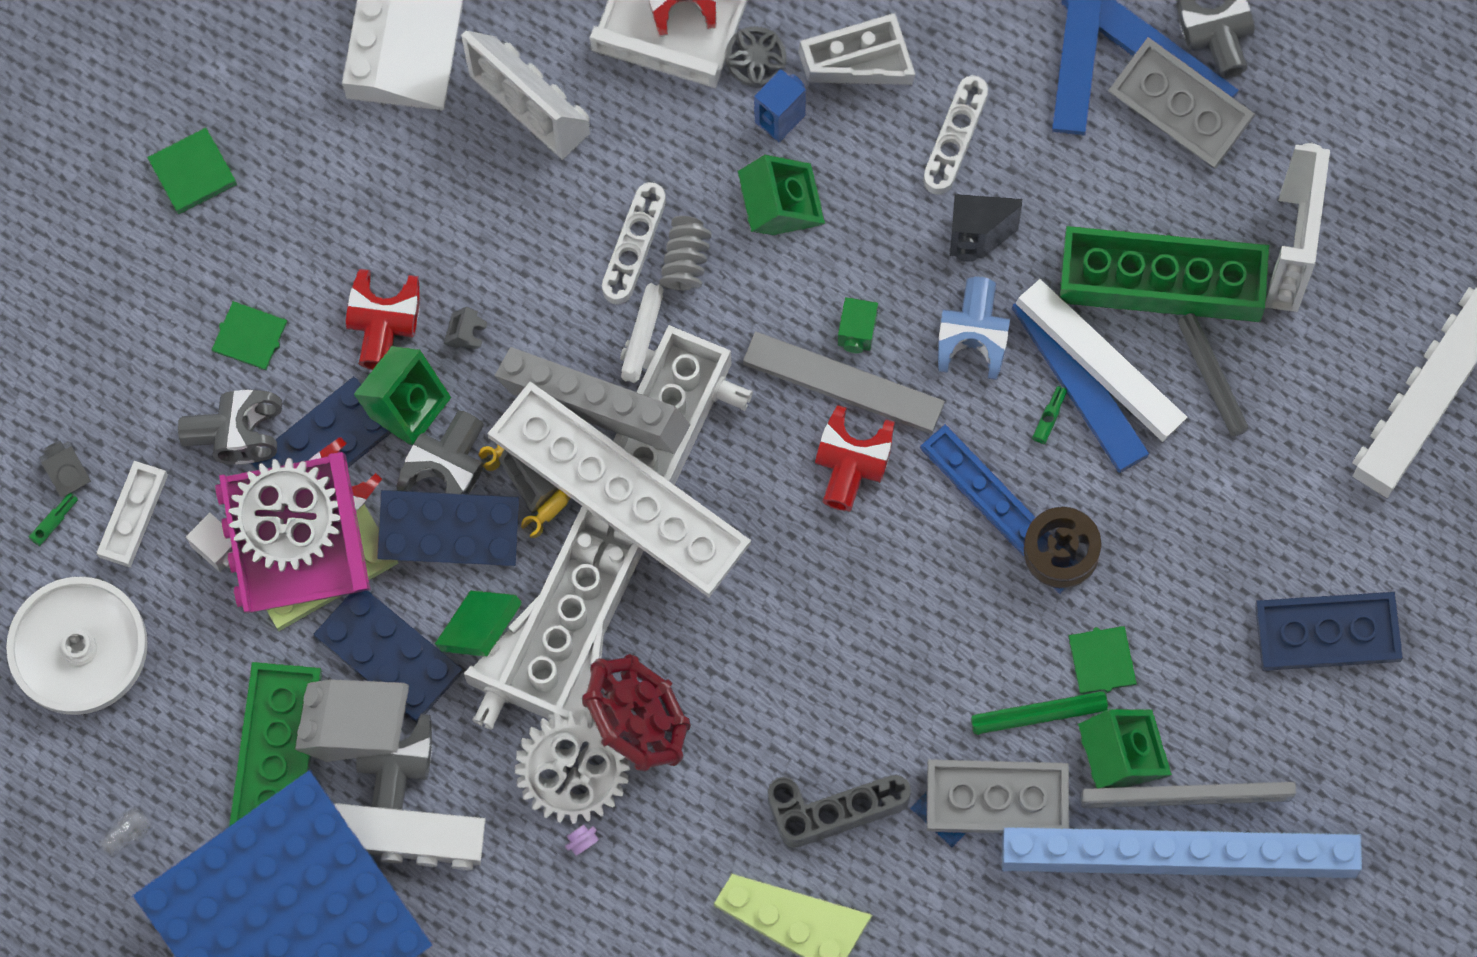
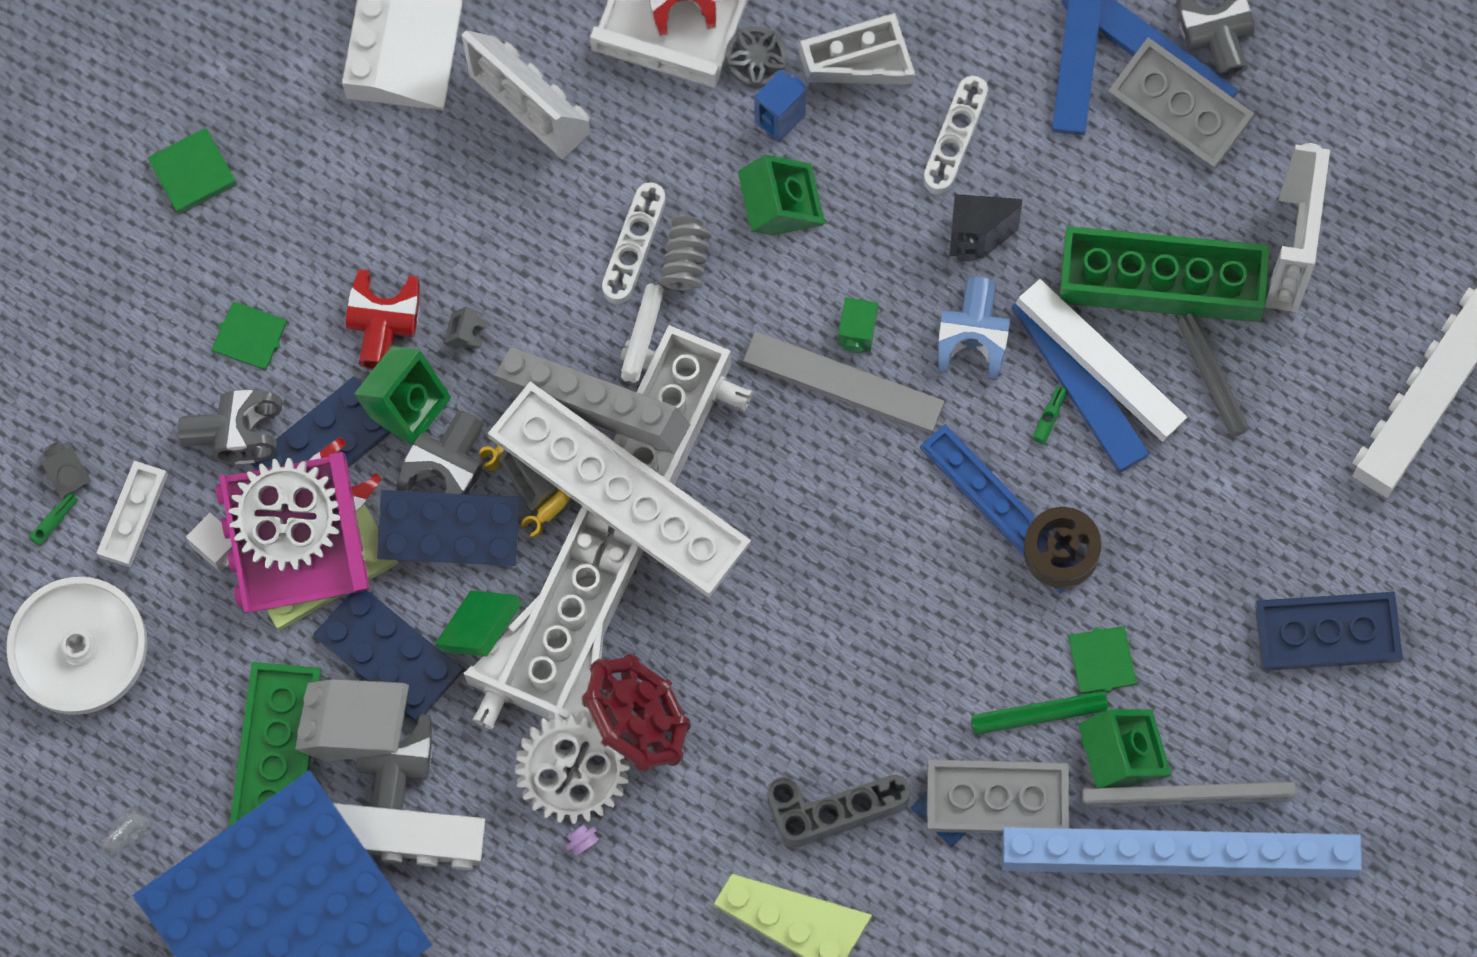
red connector [815,405,895,512] -> none

